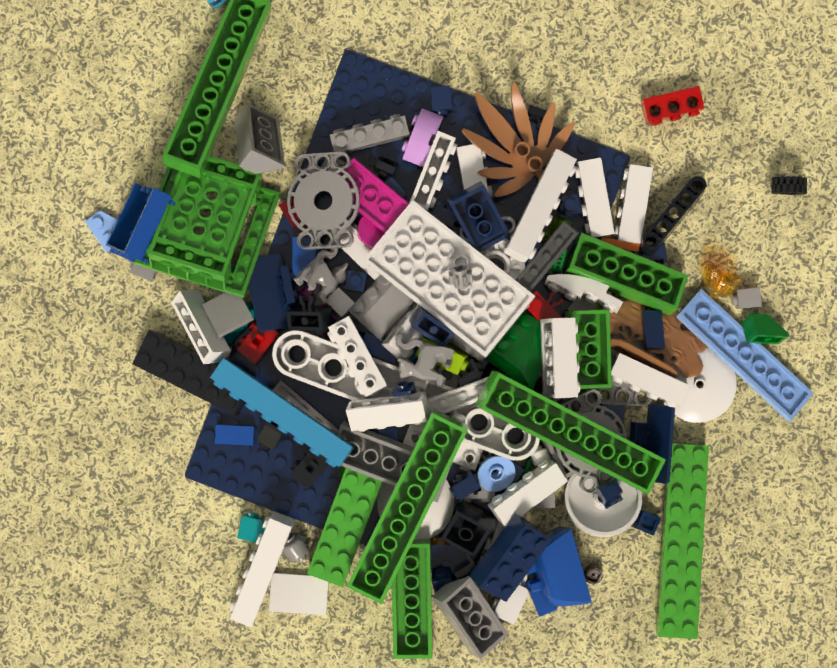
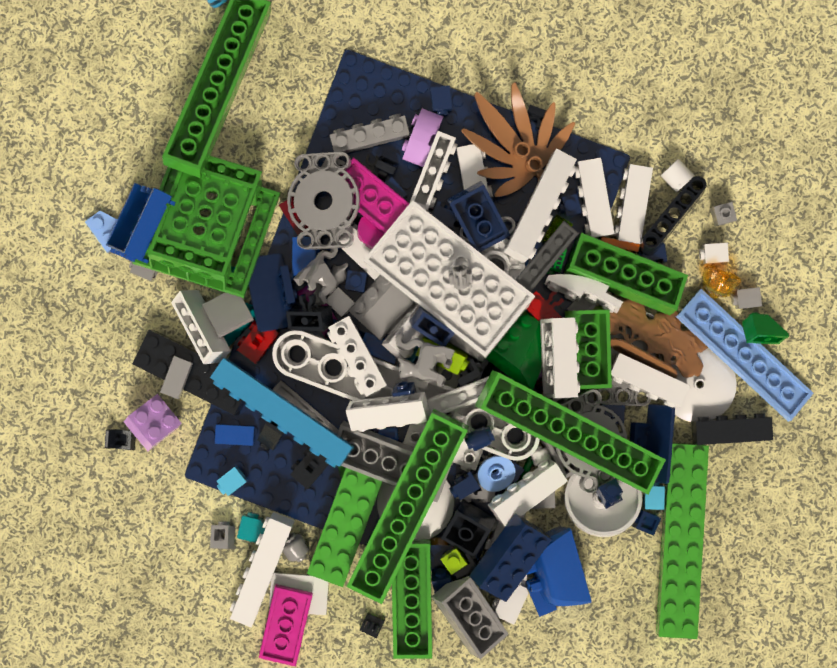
light grey slope [234,103,285,174] -> none
dark brown tile [584,564,603,584] -> none
red brick [641,86,705,126] -> none
dark blue tile [641,310,665,349] -> none
black tyre [771,176,807,195] -> none
none -> black bracket [105,429,136,450]
none -> lavender brick [124,394,182,451]
none -> light grey tile [160,356,193,399]
none -> light grey brick [210,522,236,549]
none -> medium azure brick [217,466,249,496]
none -> dark pink tile [259,584,313,667]
none -> black tile [360,612,385,639]
none -> lime brick [440,546,469,575]
none -> dark blue brick [465,426,495,452]
none -> medium azure brick [643,482,665,510]
none -> white piece [661,158,694,192]
none -> black brick [691,413,773,445]
none -> white brick [699,243,729,264]
none -> light grey brick [710,202,737,227]

